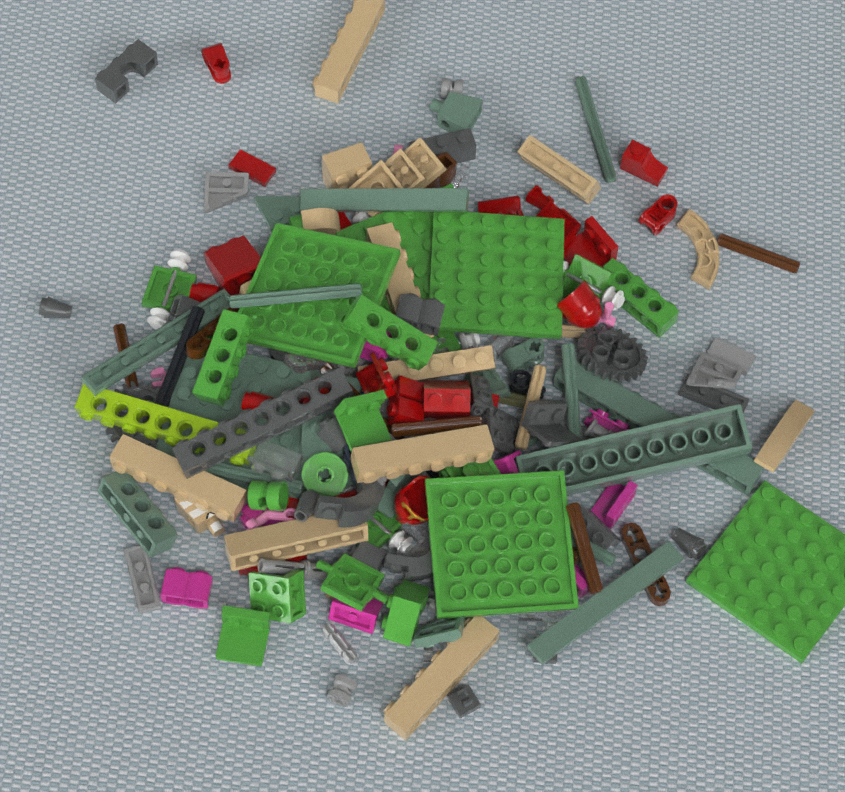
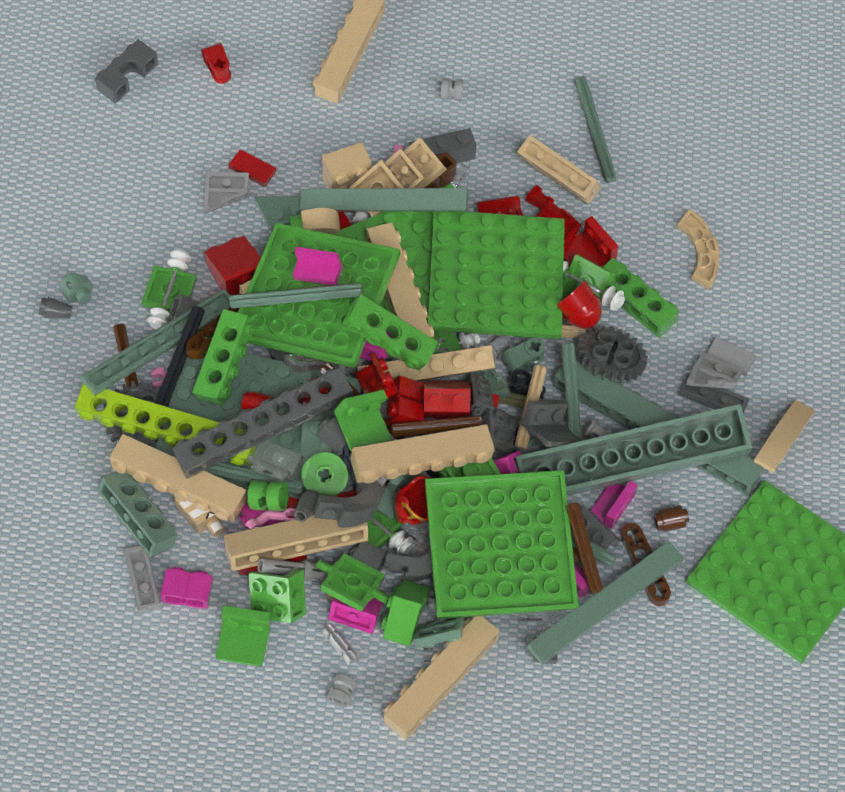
red brick [189,282,220,302] -> none
dark grey brick [396,293,445,336] -> none
sand green torso [429,92,483,133] -> none
dark grey tile [448,685,481,718] -> none
dark pink hinge [584,409,629,433] -> none
bright pink bar [595,302,616,330] -> none
red arch [620,139,668,187] -> none
red piece [638,194,678,236] -> none
dark grey cone [672,528,707,560] -> none
reddish brown axle [717,233,800,273] -> none
none -> sand green piece [60,273,93,304]
none -> dark pink panel [293,247,343,286]
none -> reddish brown brick [654,505,689,532]

